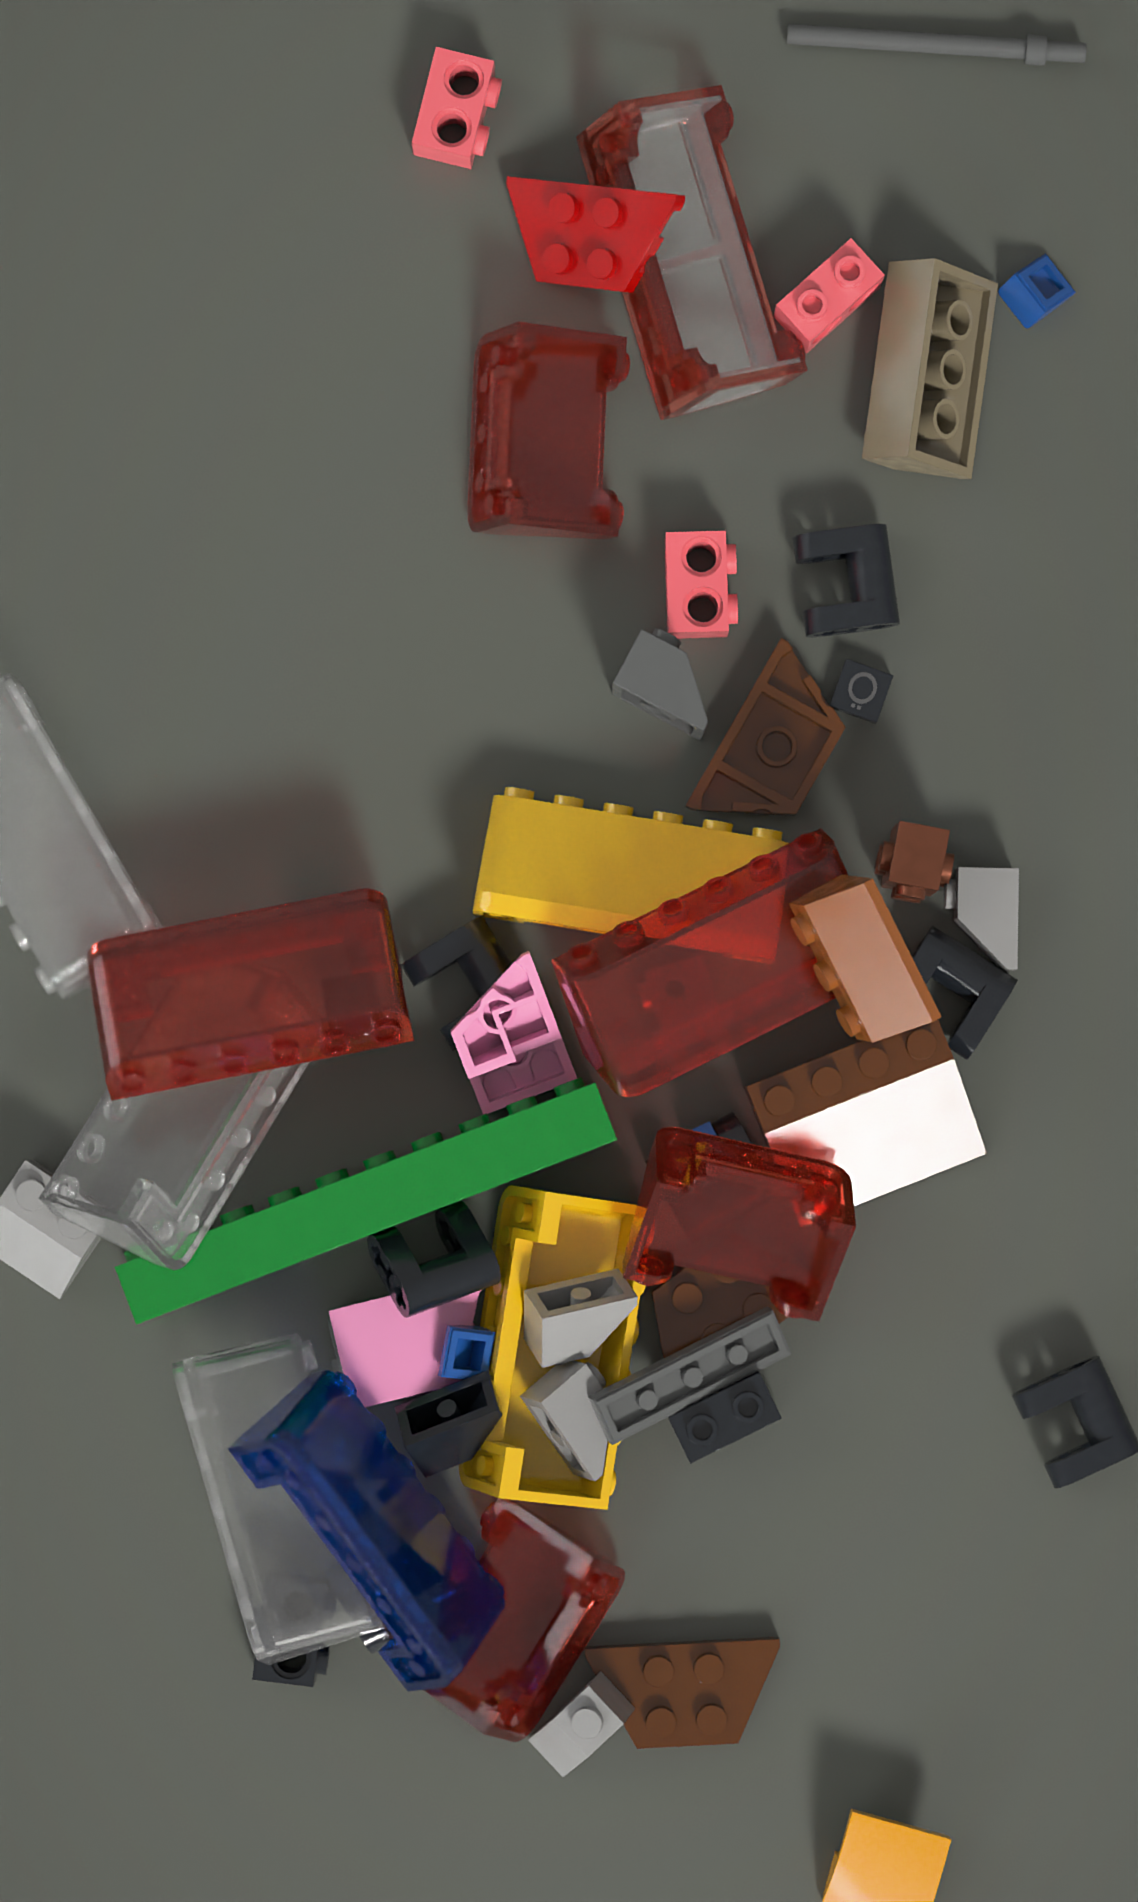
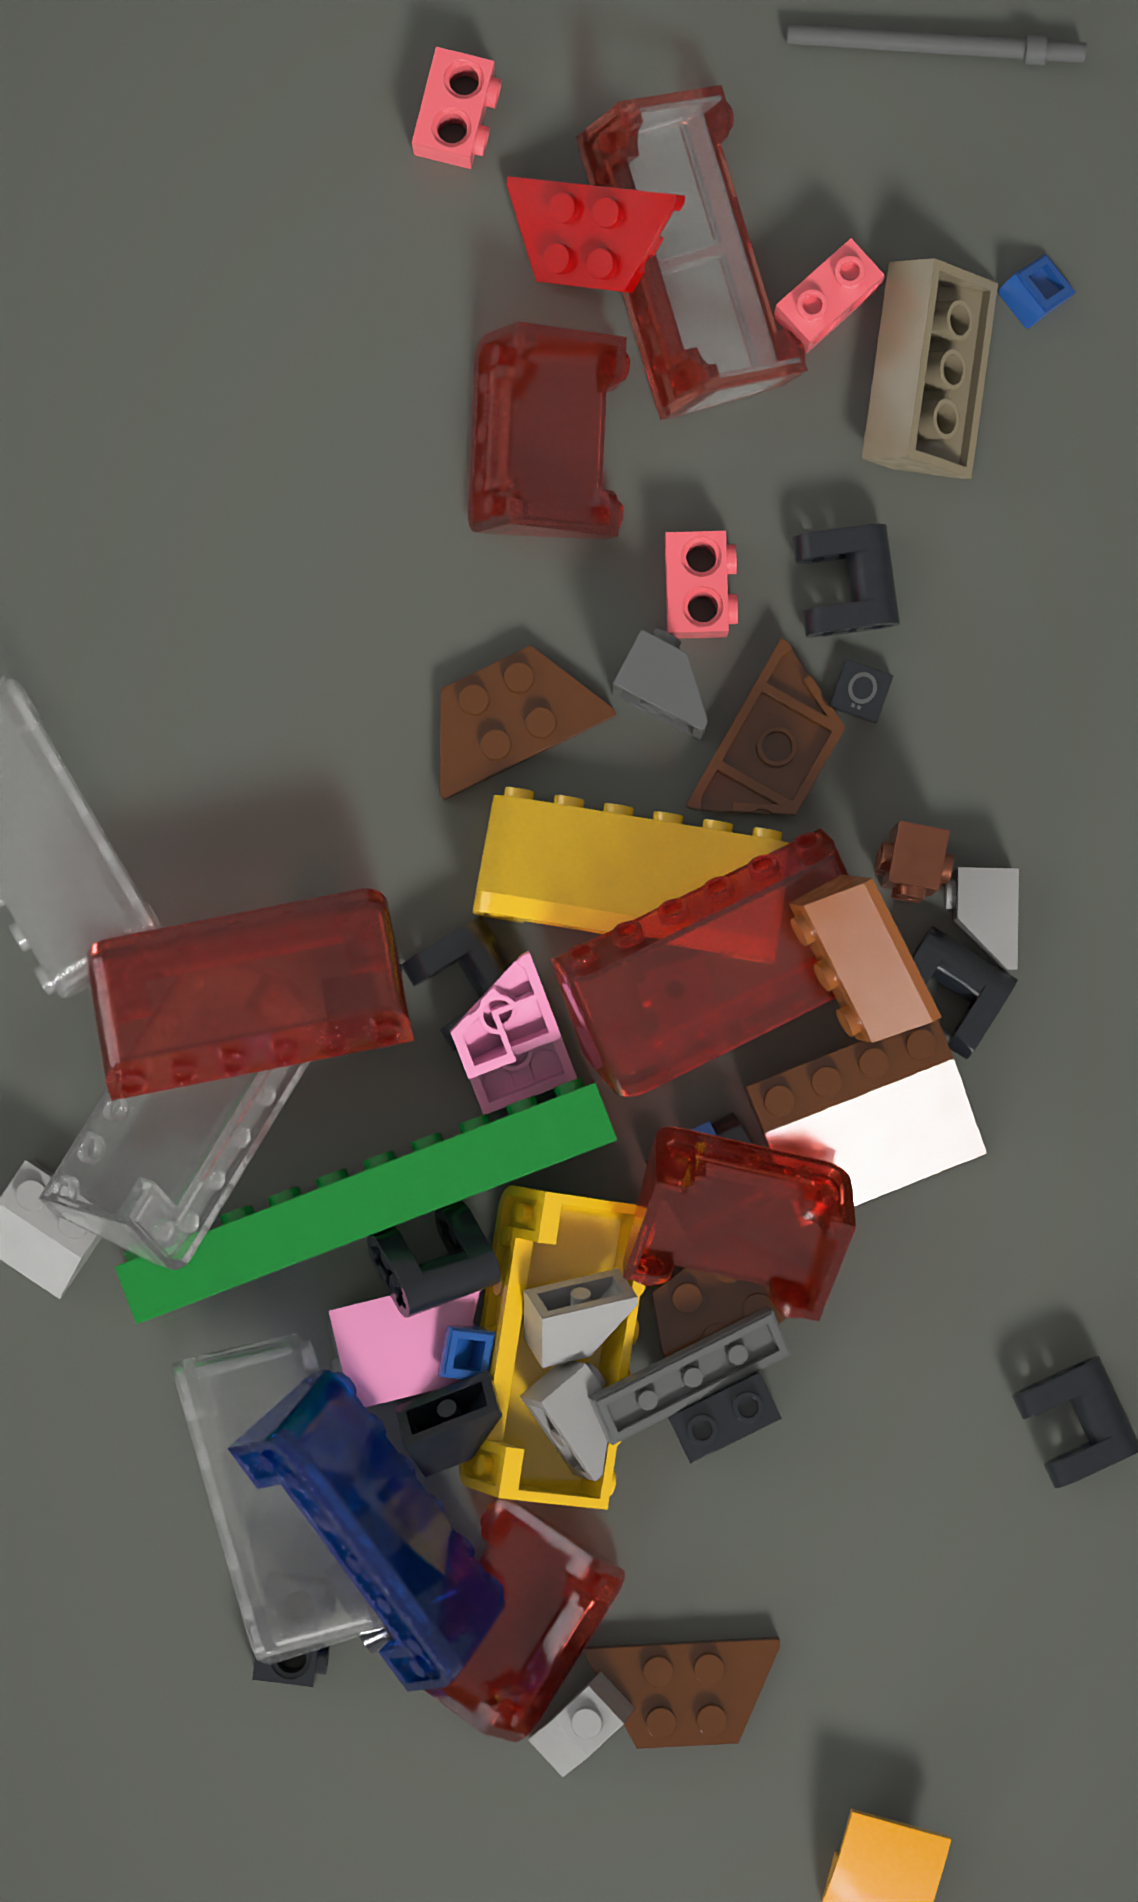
none -> reddish brown wing [440,645,616,801]

